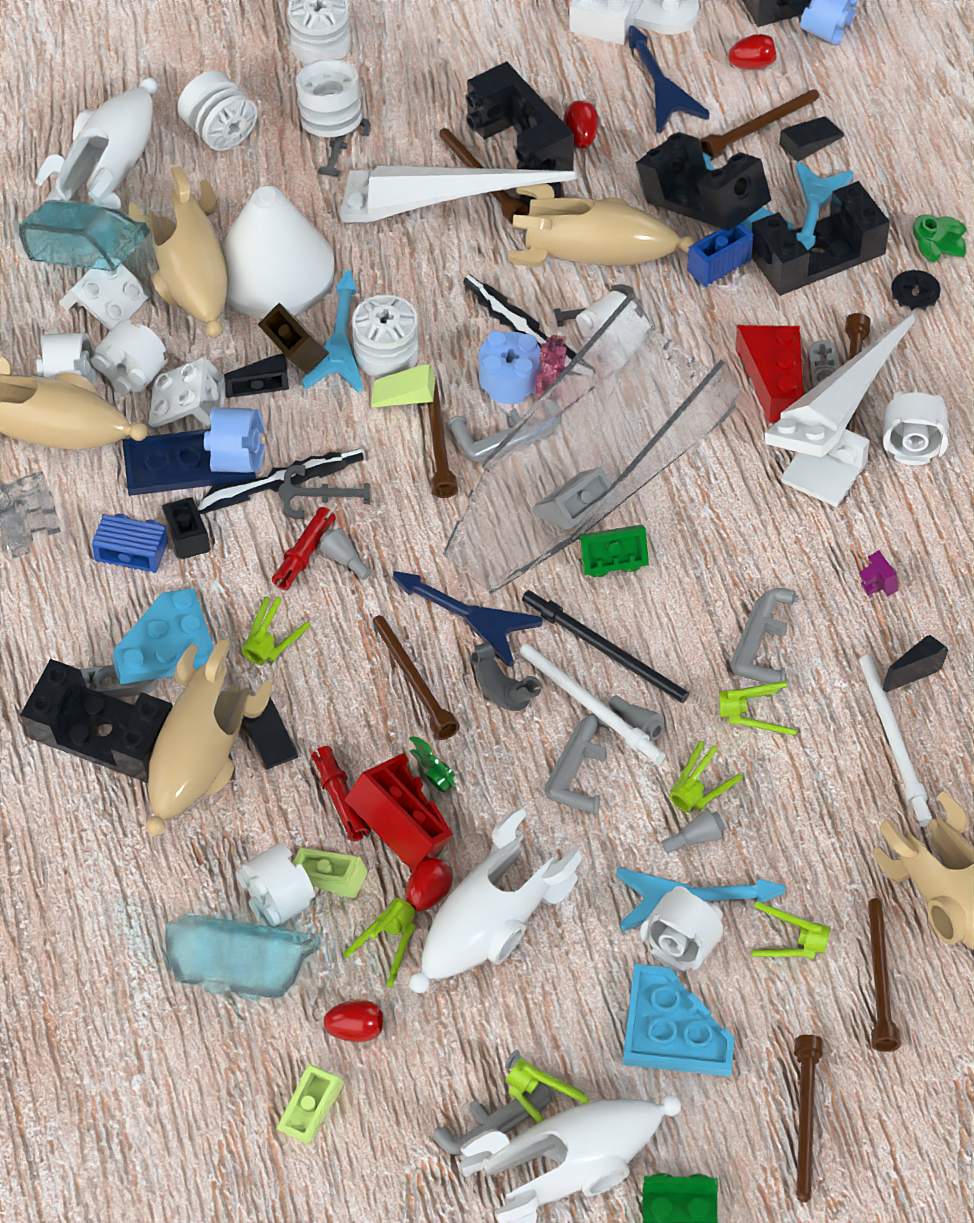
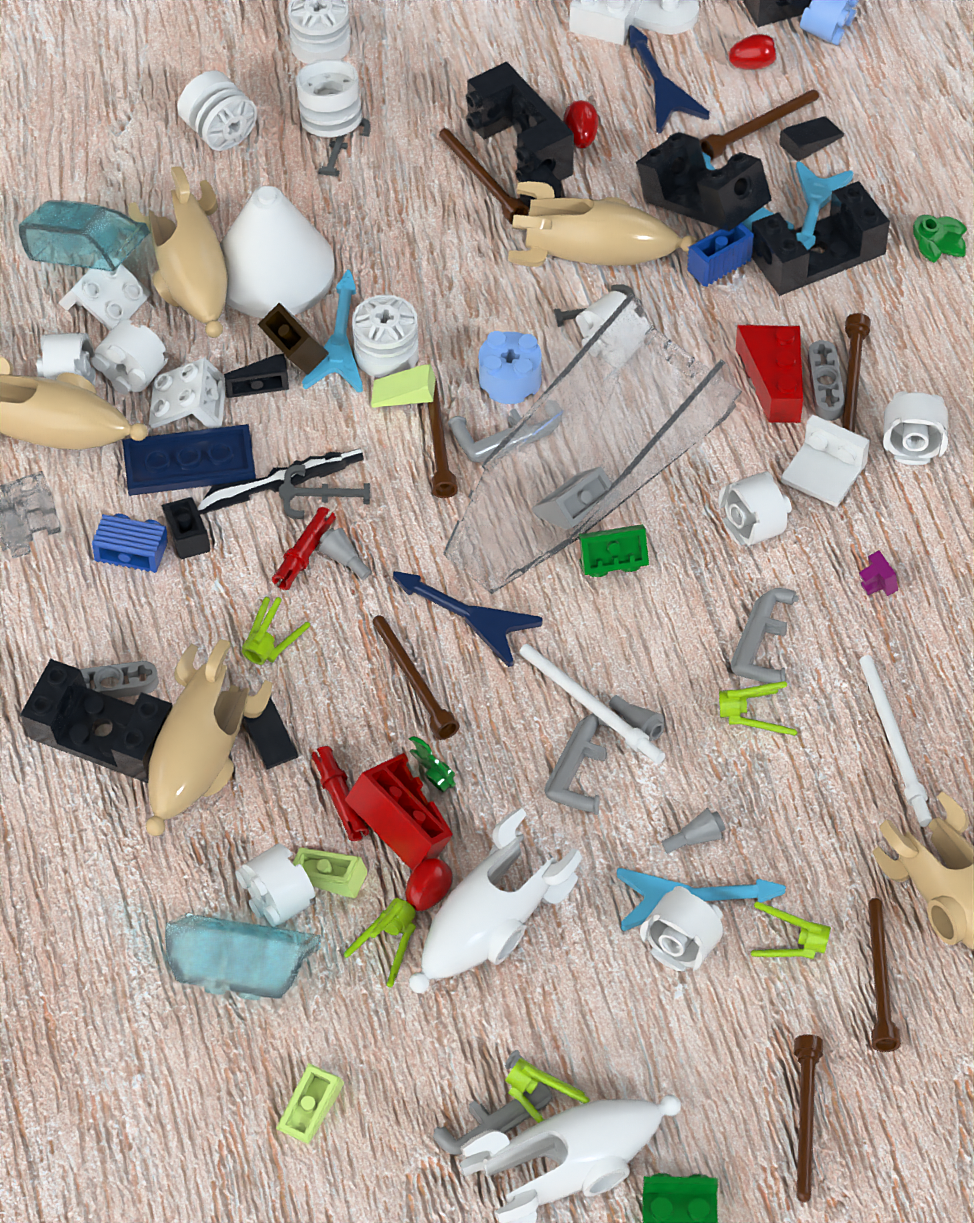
white piece [35,77,158,229] -> none
medium azure plate [112,588,214,684] -> none
light blue brick [204,407,264,473] -> none
red animal [323,999,383,1043] -> none
white plate [339,165,578,223] -> none
black sword [463,274,593,373] -> none
dark grey arm [470,642,541,711] -> none
black bar [522,590,689,703] -> none
clear pink plate [535,334,567,399] -> none
medium azure plate [623,964,735,1077] -> none
lime plant [669,741,743,813] -> none
white plate [765,312,915,457] -> none
black slope [882,635,948,692] -> none
black gear [891,270,941,311] -> none
none -> white brick [718,471,792,546]

